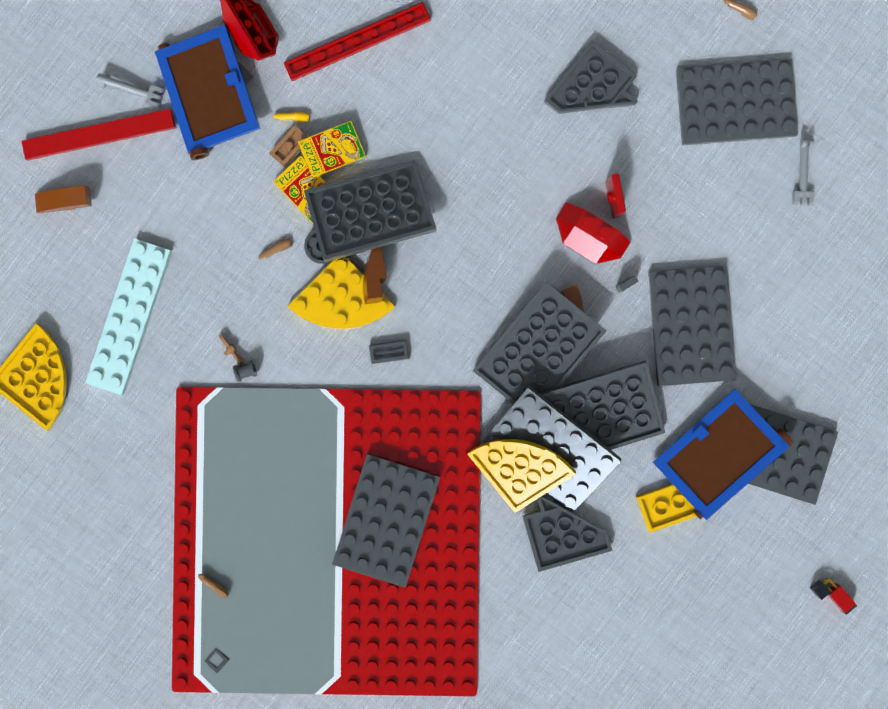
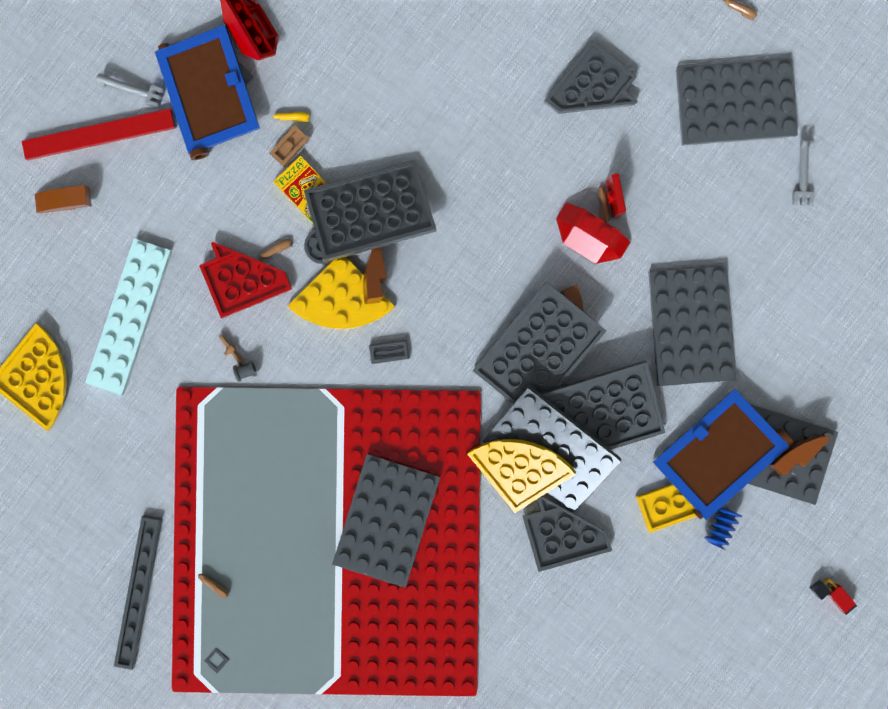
red tile [283,2,431,81] -> none
tile [297,121,366,178] -> none
dark grey tile [616,276,639,293] -> none
none -> dark grey tile [114,515,162,670]
none -> red wing [199,242,293,319]
none -> medium nougat piece [598,186,610,222]
none -> blue piece [704,507,742,550]
none -> dark orange slope [769,435,831,476]

